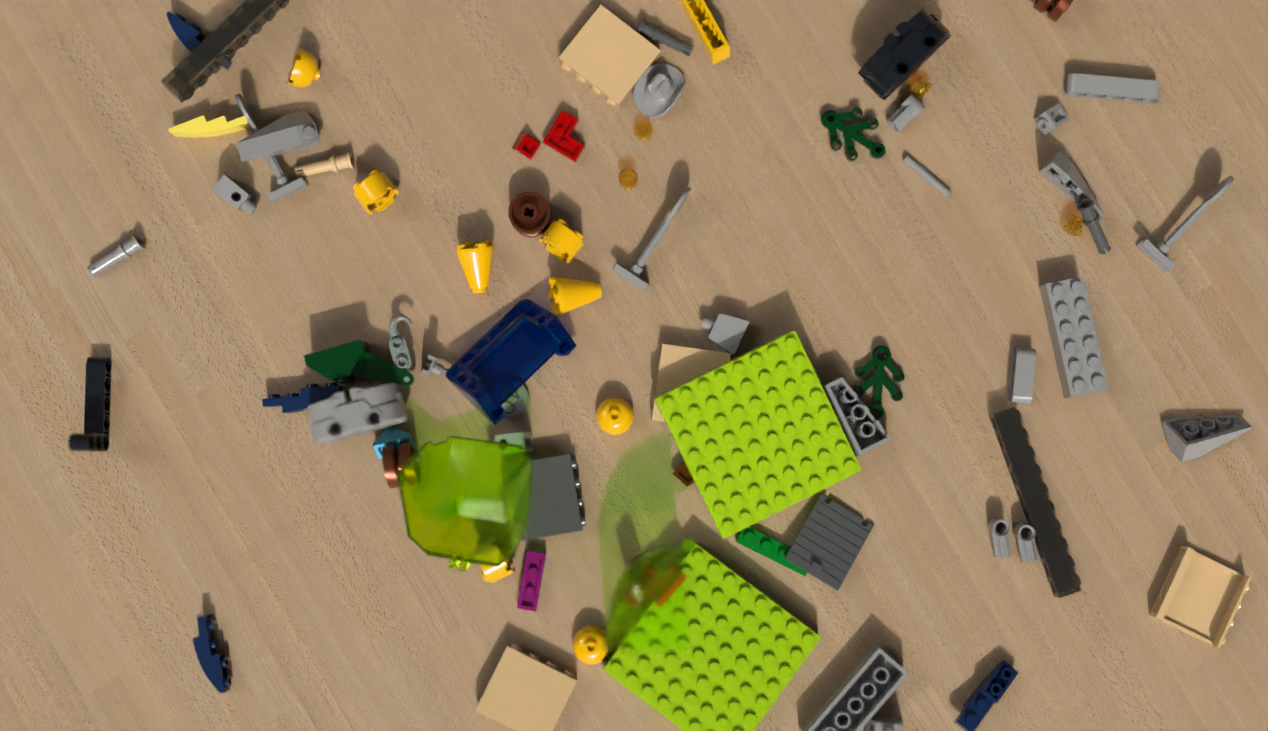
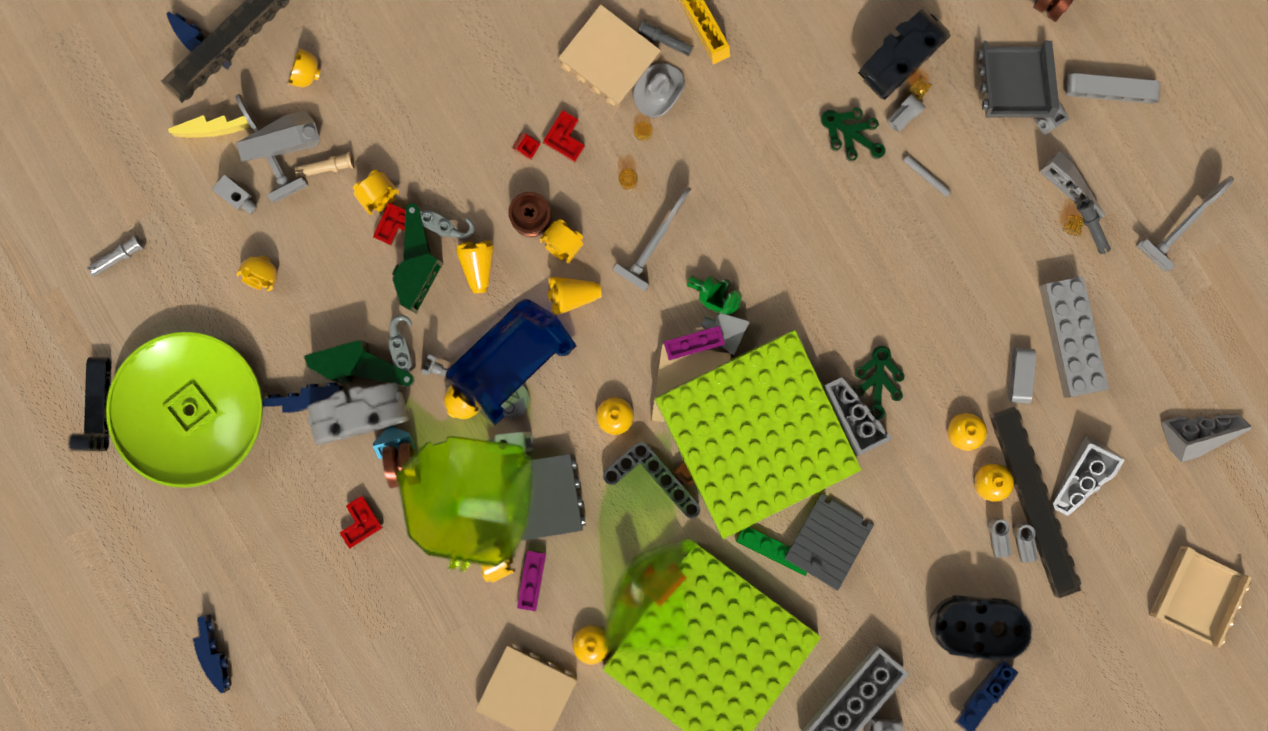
none -> lime dish [106,332,263,488]
none -> yellow cylinder [237,255,277,291]
none -> red plate [339,495,383,549]
none -> red plate [373,203,405,246]
none -> dark green slope [392,203,474,314]
none -> yellow cylinder [443,382,483,420]
none -> dark grey beam [603,442,700,518]
none -> magenta plate [664,326,725,361]
none -> green piece [687,276,742,315]
none -> black piece [929,595,1032,661]
none -> yellow cylinder [947,413,987,451]
none -> yellow cylinder [974,464,1014,502]
none -> dark grey panel [977,41,1059,118]
none -> light grey wedge [1050,436,1125,516]

